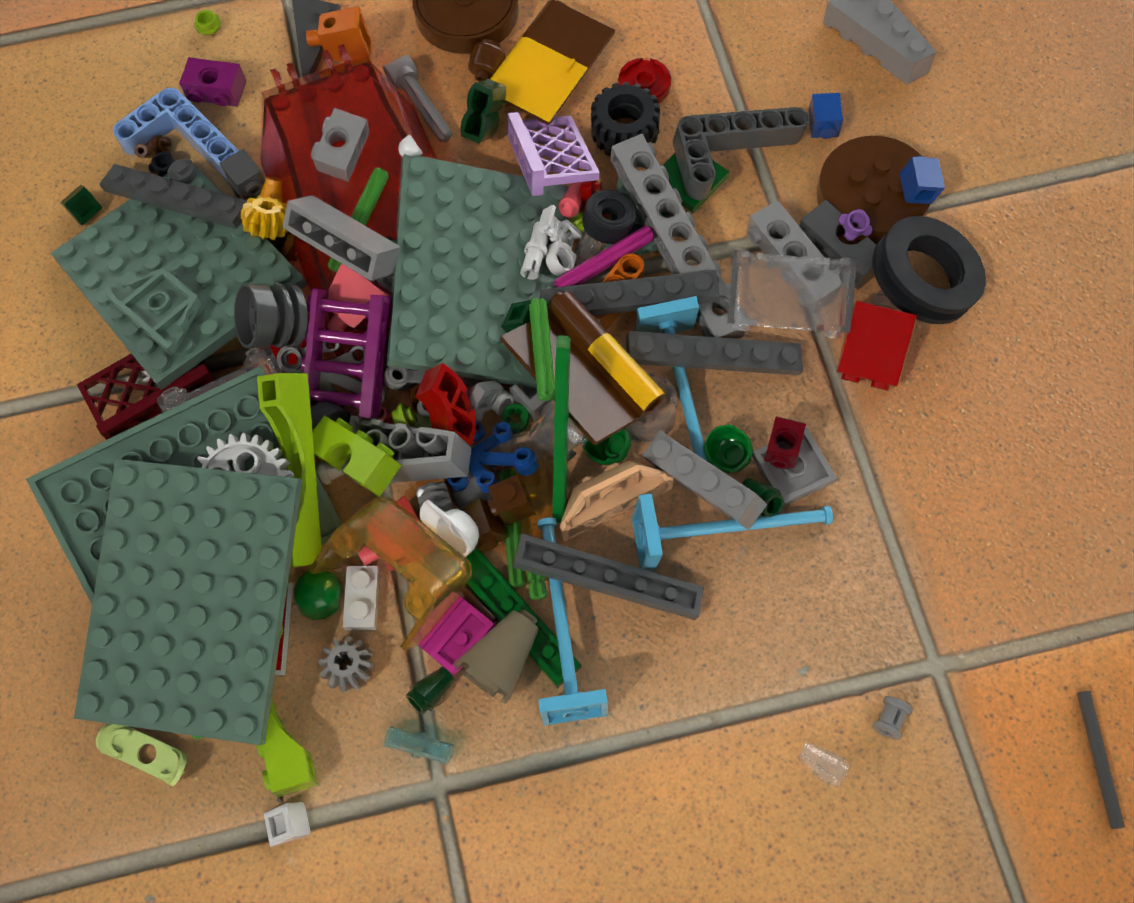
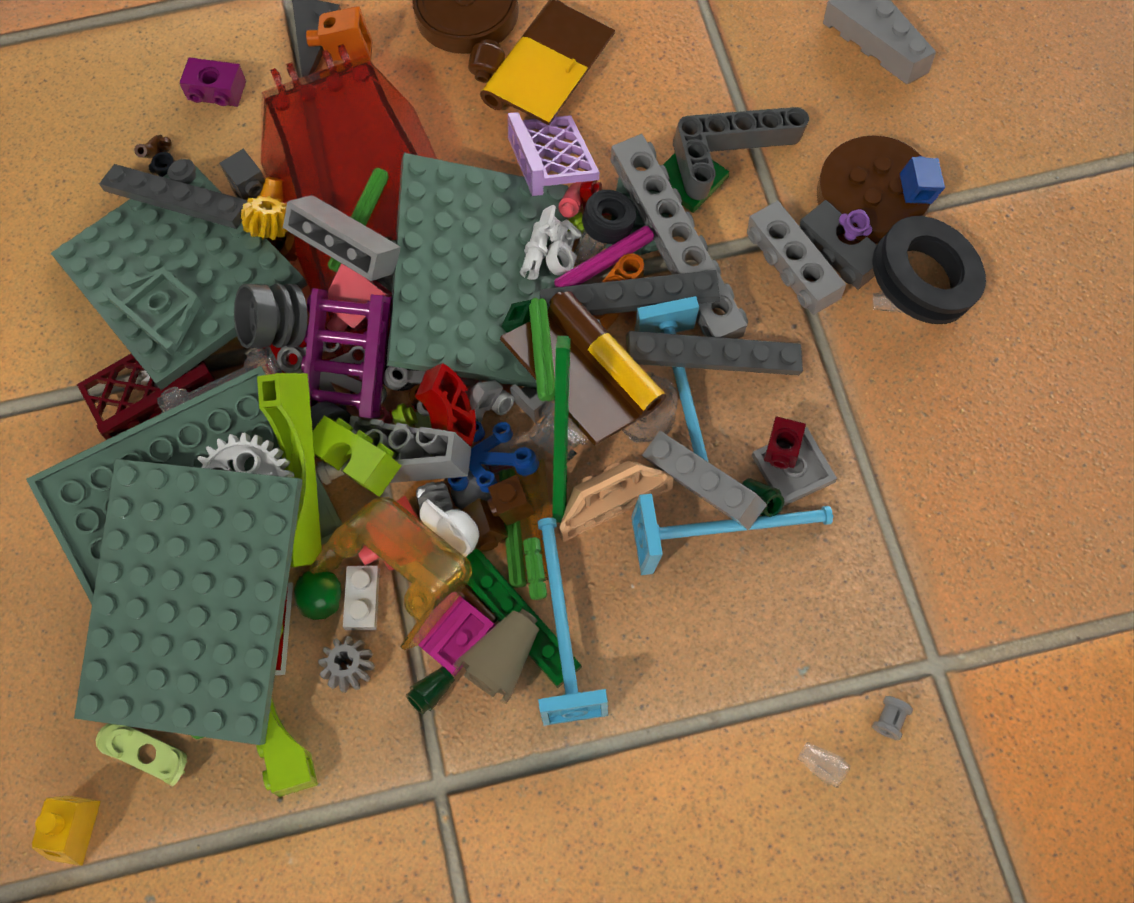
dark green tile [60,185,103,225] -> none
light blue beam [113,88,239,181] -> none
lime plate [194,10,221,36] -> none
white slope [264,802,311,847] -> none
light grey brick [311,108,370,182] -> none
light grey axle [383,54,453,143] -> none
clear light blue pin [384,726,454,765] -> none
white hinge [398,134,423,157] -> none
dark green brick [460,79,506,143] -> none
green bush [501,404,529,434] -> none
dark grey plate [512,534,704,620] -> none
green hair [582,428,632,465] -> none
black tyre [591,82,660,156] -> none
red tile [618,58,671,104] -> none
green hair [704,424,754,474] -> none
clear windscreen [726,250,857,339] -> none
blue brick [808,93,843,139] -> none
red slope [836,301,917,391] -> none
dark grey bar [1077,691,1125,829] -> none
none -> yellow torso [32,796,101,866]

